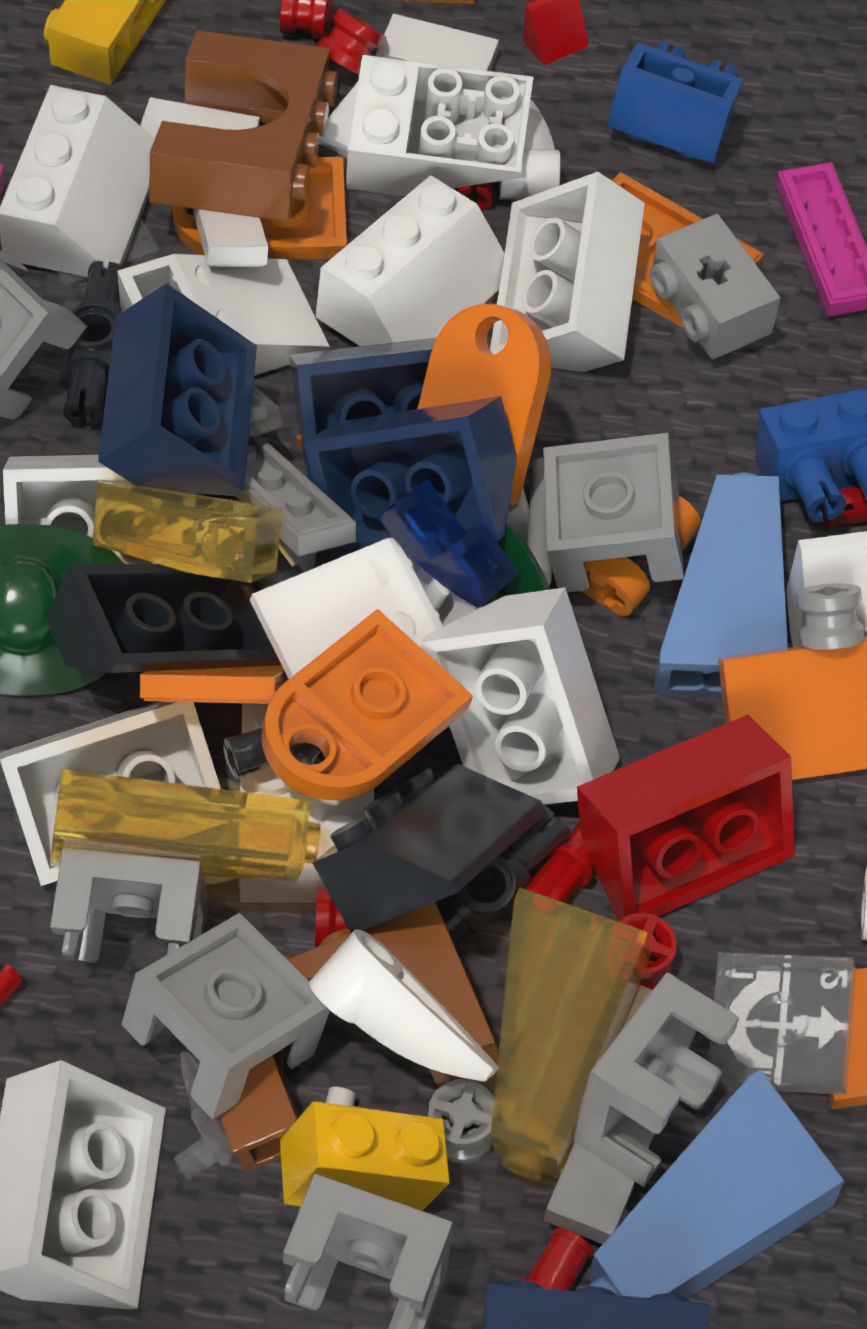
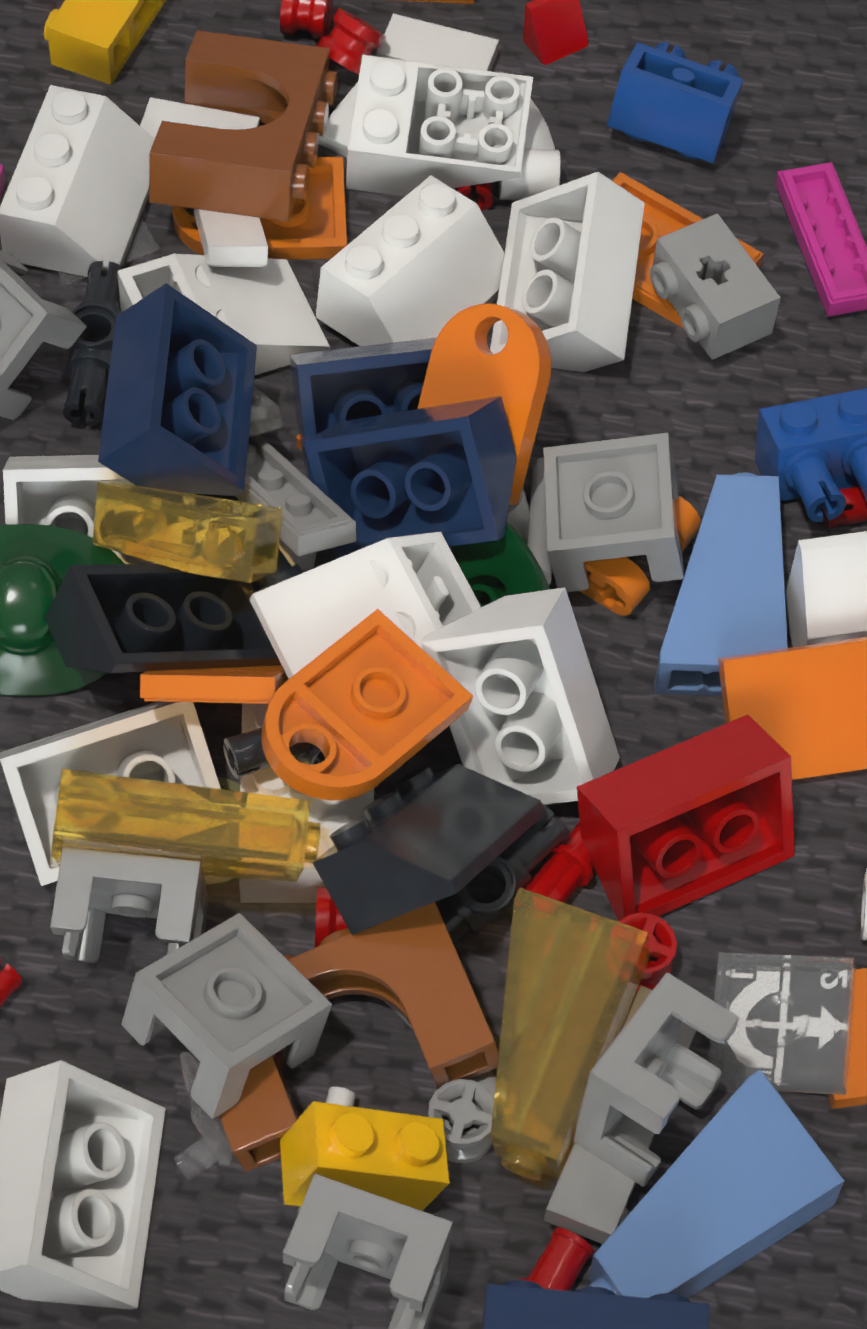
white piece [309,929,499,1082] -> none
clear blue slope [377,478,519,608] -> none
light grey wheel [796,583,865,650] -> none

